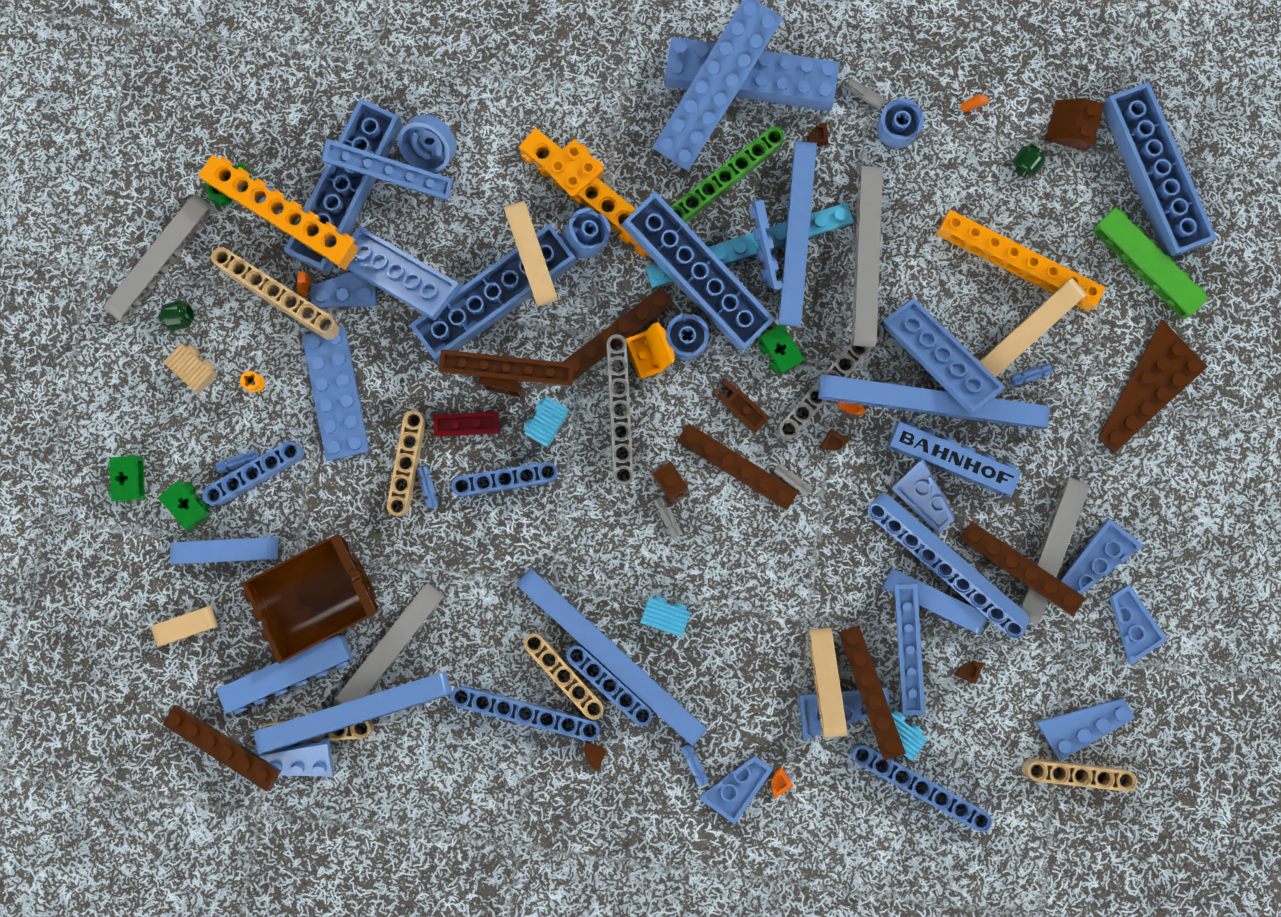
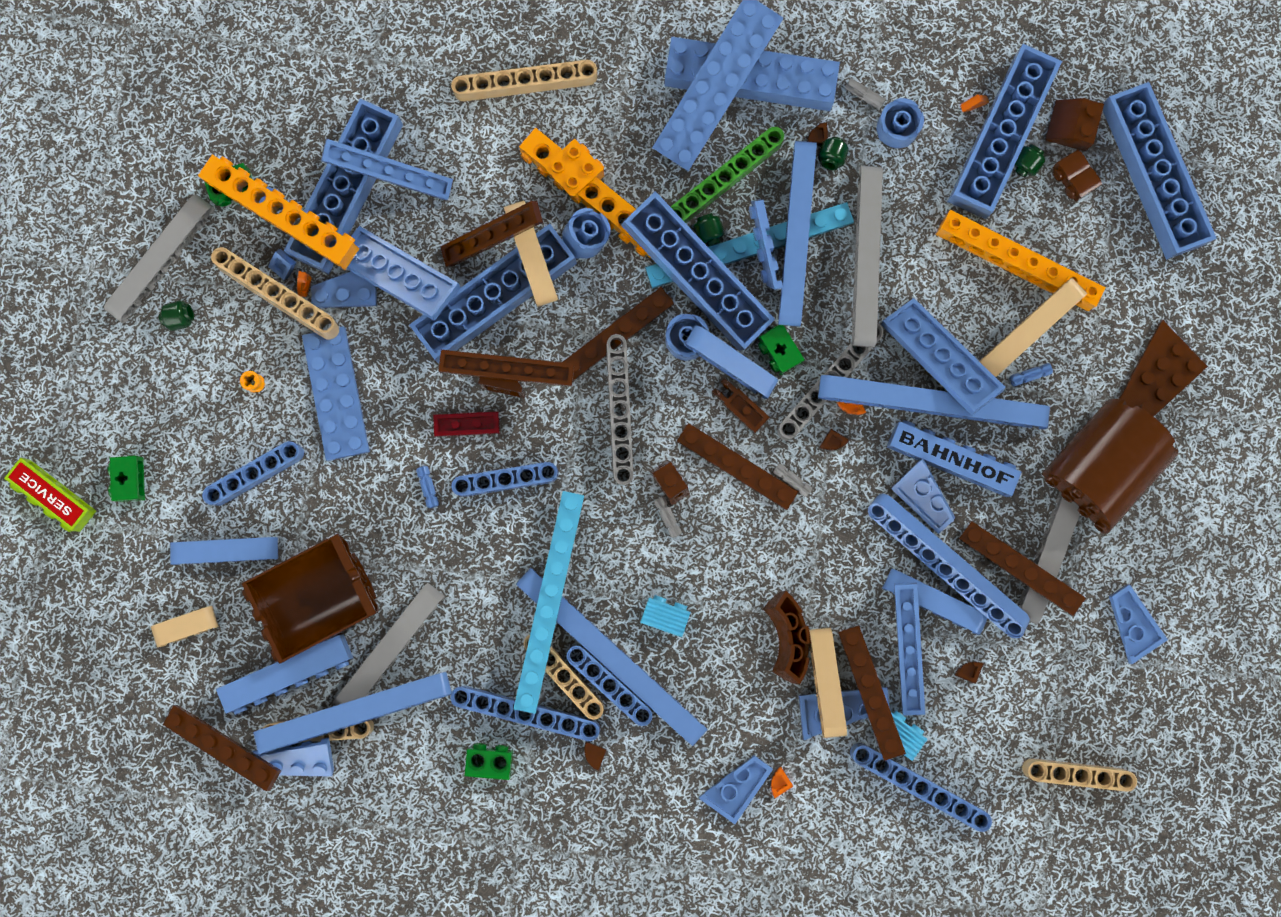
green brick [158,480,212,531] -> none
tan brick [163,343,218,393] -> none
medium blue axle [215,450,259,474] -> none
tan beam [387,410,426,517] -> none
medium blue piece [398,114,457,173] -> none
medium azure brick [524,396,570,448] -> none
light orange bracket [625,322,675,380] -> none
medium blue axle [681,743,708,787] -> none
medium blue wing [1035,698,1135,762] -> none
medium blue wing [1059,518,1144,594] -> none
bright green brick [1091,207,1209,319] -> none
none -> brick [4,457,96,532]
none -> medium blue plate [268,249,296,280]
none -> reddish brown plate [440,201,543,267]
none -> tan beam [451,60,597,101]
none -> green brick [464,743,513,780]
none -> medium azure plate [514,491,584,714]
none -> medium blue beam [684,325,778,399]
none -> dark green head [694,213,725,247]
none -> reddish brown brick [763,590,811,685]
none -> dark green head [818,137,849,171]
none -> medium blue brick [947,44,1062,219]
none -> reddish brown cylinder [1041,399,1179,534]
none -> reddish brown brick [1052,150,1102,202]

